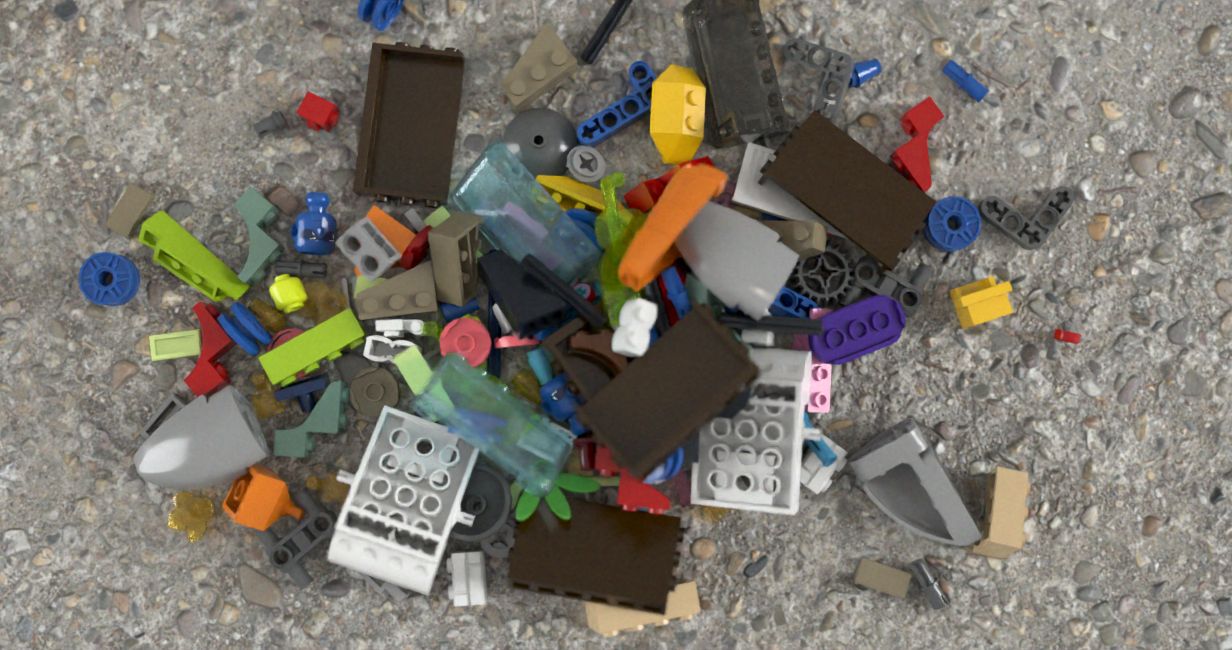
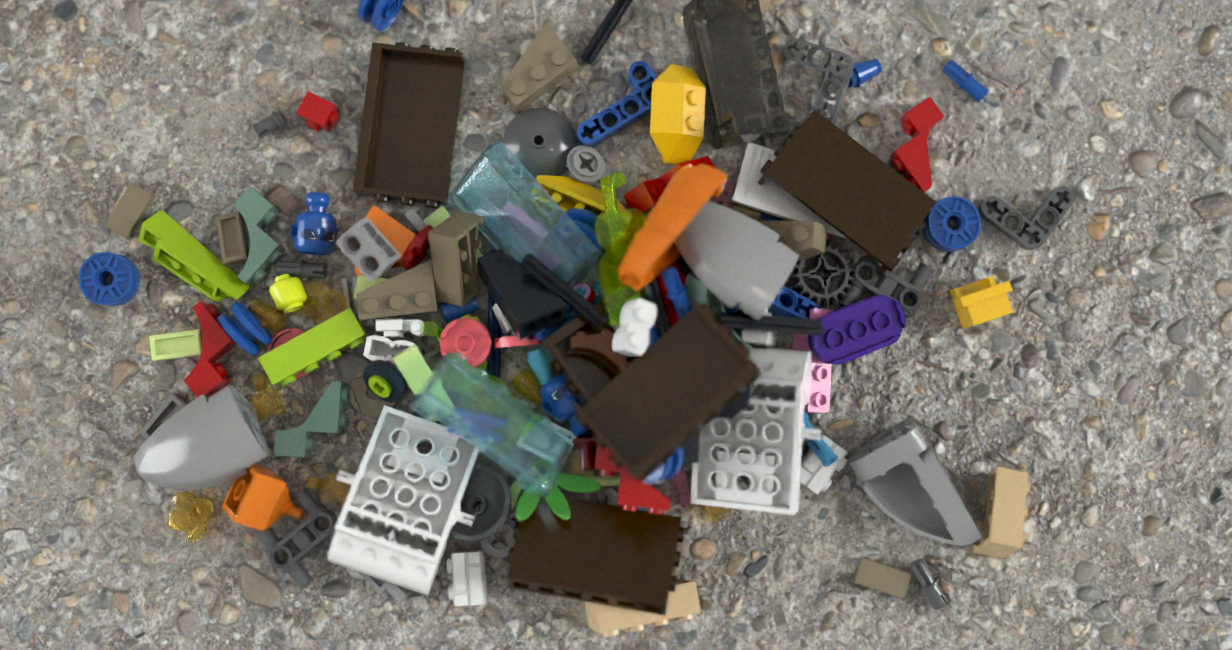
dark blue tile [273,373,330,413] -> none
red tile [1053,329,1081,344] -> none
none -> dark tan tile [215,211,249,266]
none -> black wheel [363,360,407,403]

